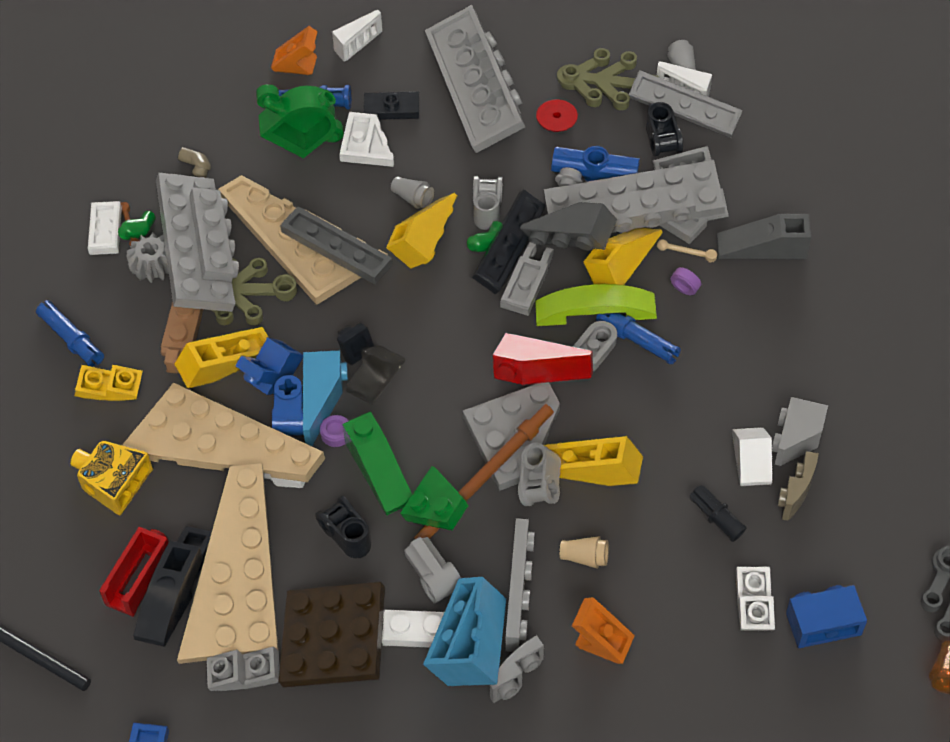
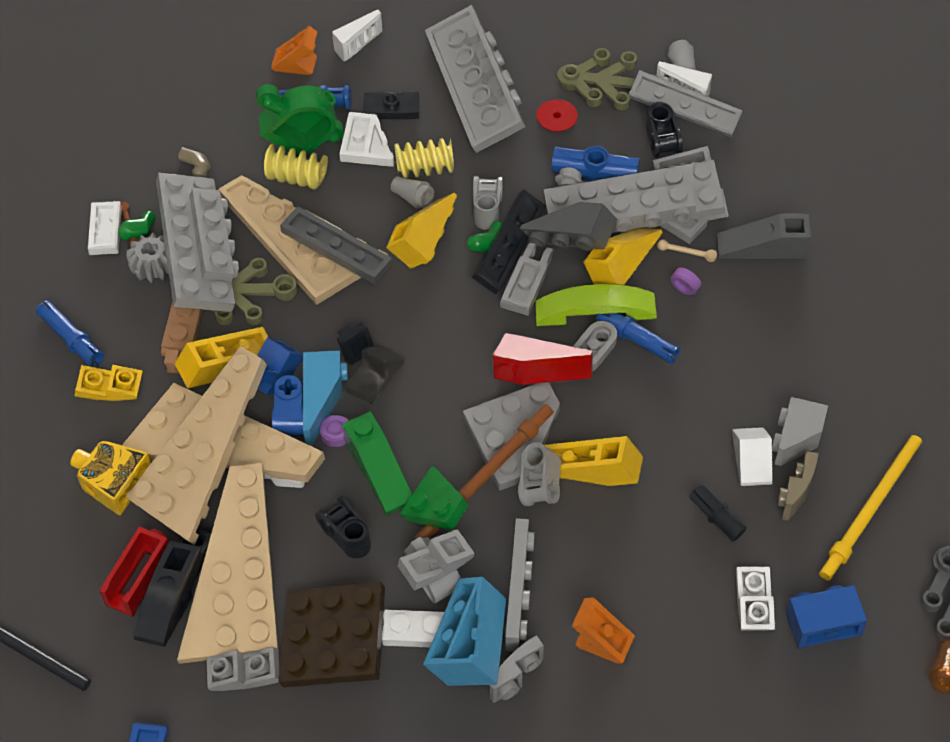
tan cone [560,536,609,569] -> none
none -> tan wing [126,346,267,546]
none -> light yellow piece [264,144,328,190]
none -> light yellow piece [394,138,454,179]
none -> light grey slope [397,529,475,591]
none -> yellow bar [819,435,922,581]

